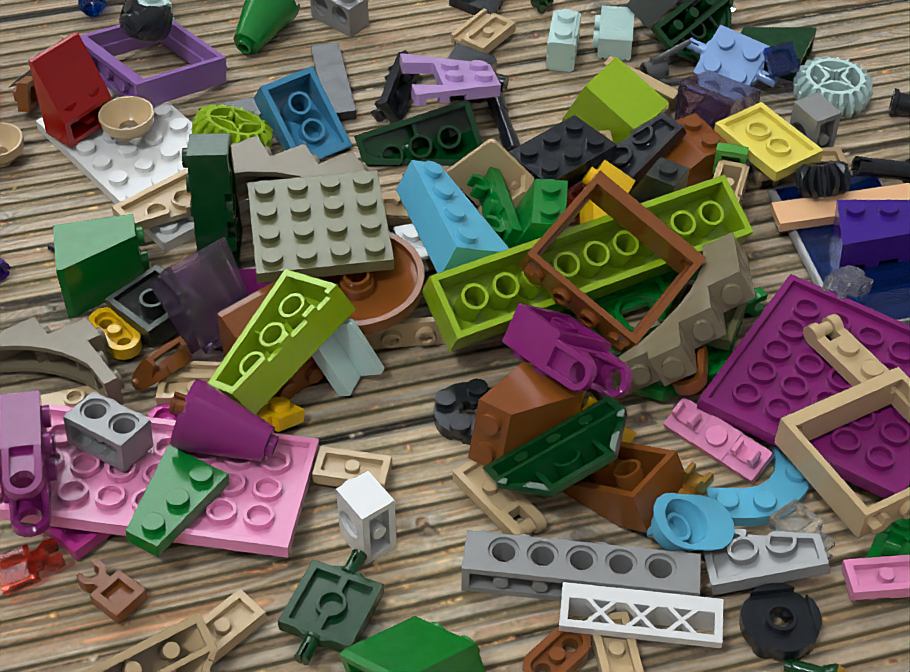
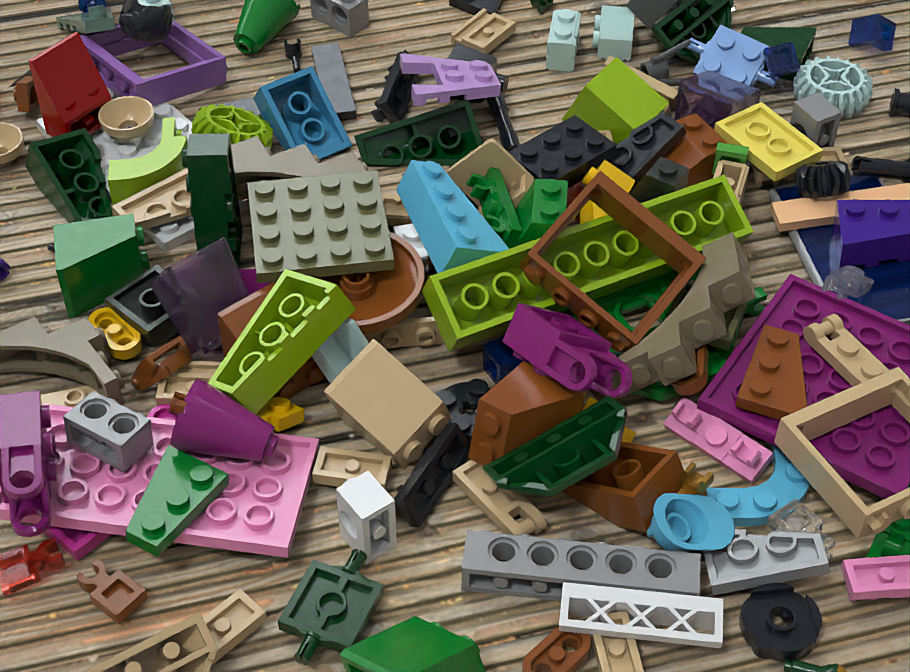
none -> dark green wedge [25,128,113,223]
none -> sand green wing [56,5,116,34]
none -> lime arch [107,117,188,204]
none -> black hand [284,39,302,73]
none -> tan slope [324,339,452,470]
none -> black plate [394,423,470,527]
none -> clear blue panel [483,336,530,384]
none -> dark orange wing [735,324,807,420]
none -> clear blue panel [848,14,897,51]

